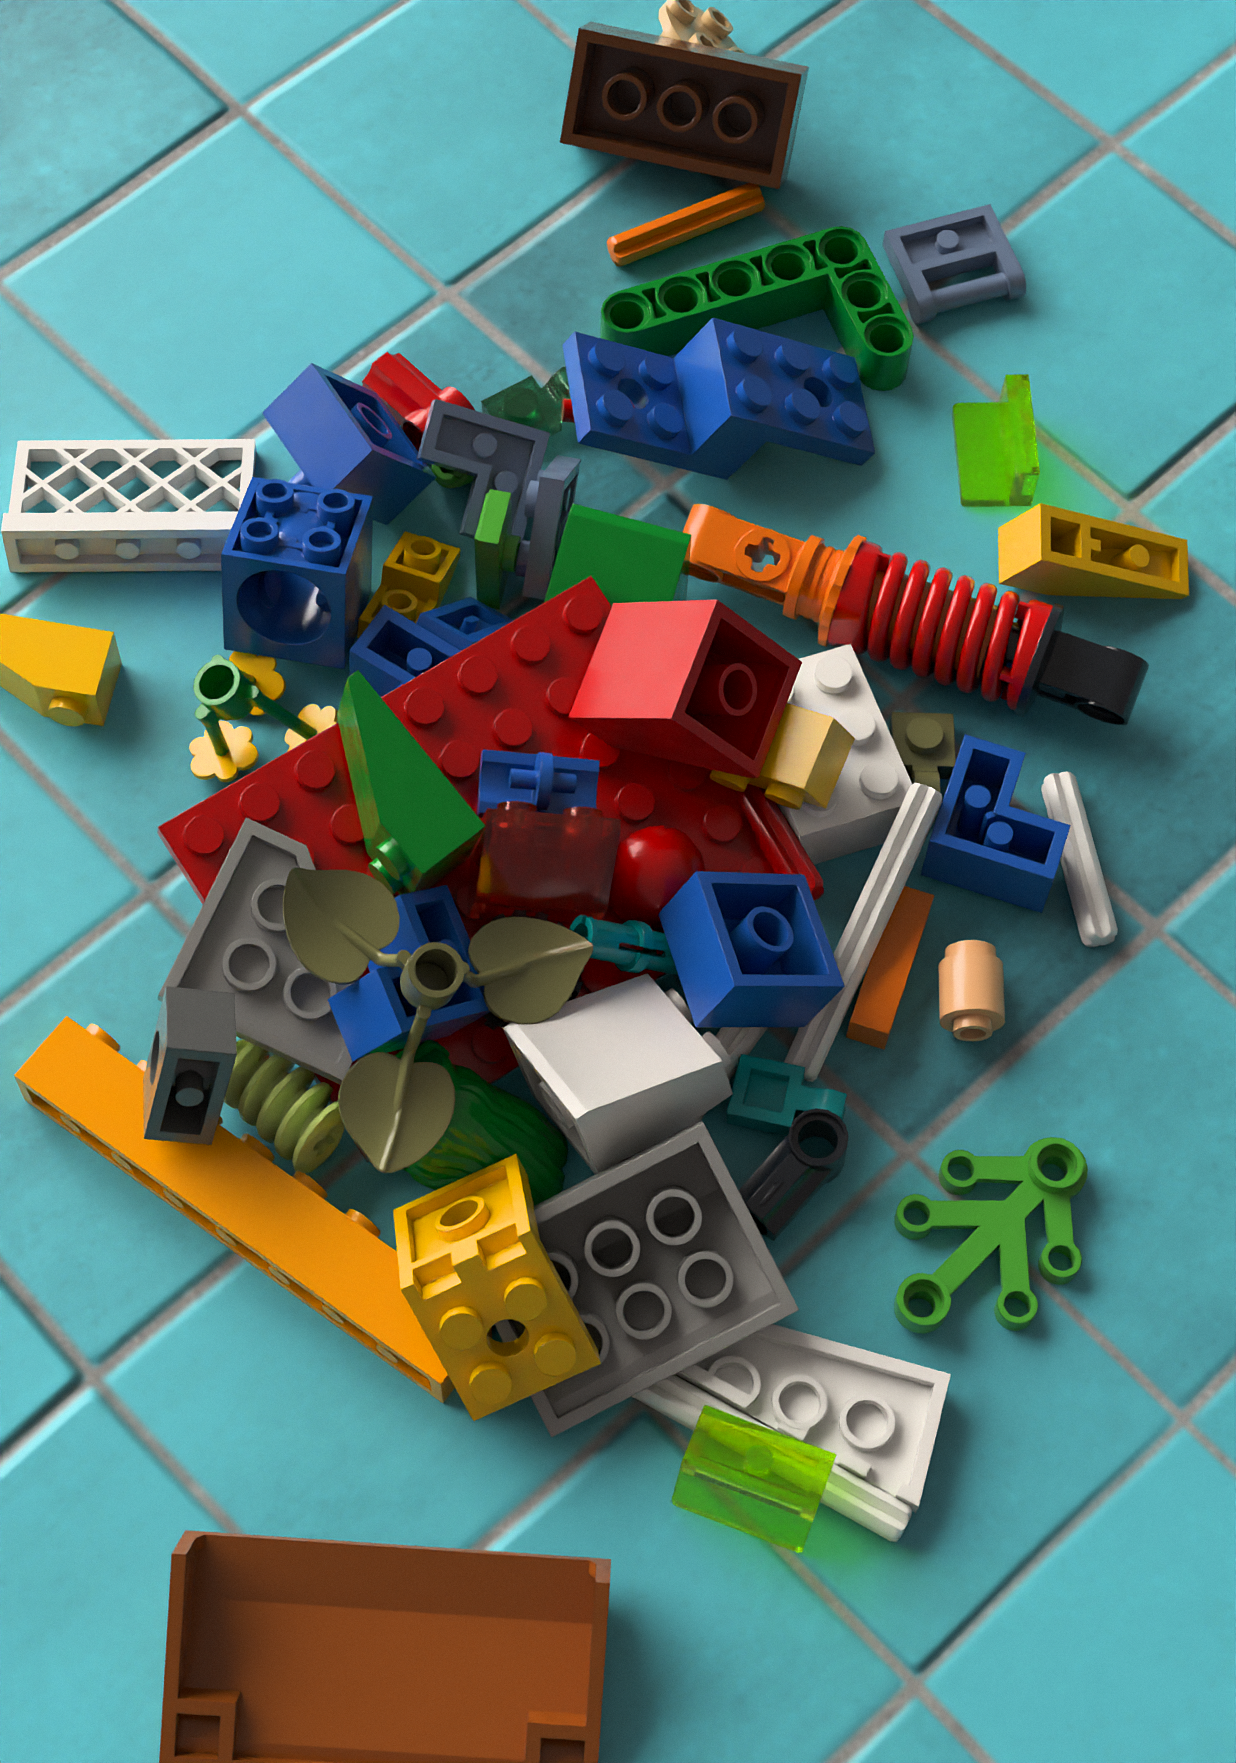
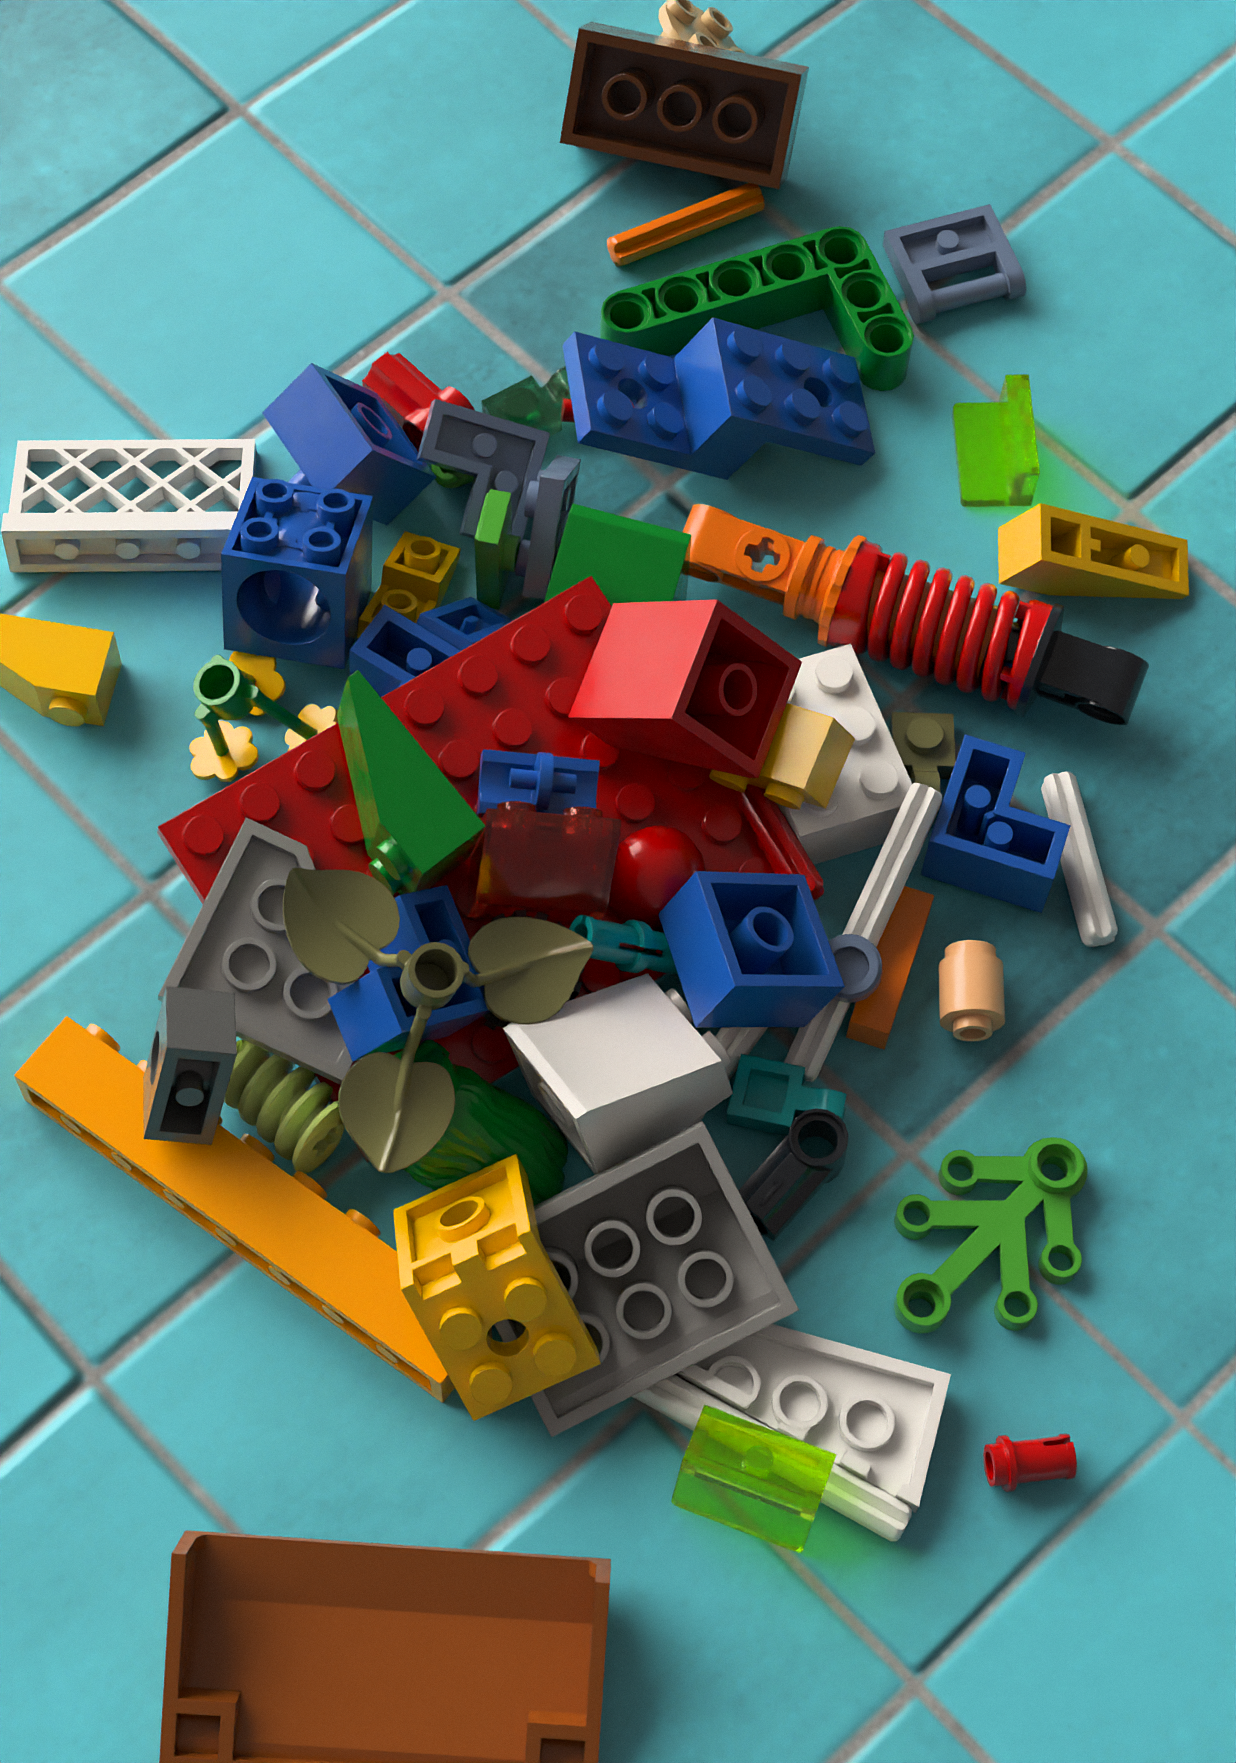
none -> sand blue tile [829,934,883,1003]
none -> red pin [983,1434,1077,1492]

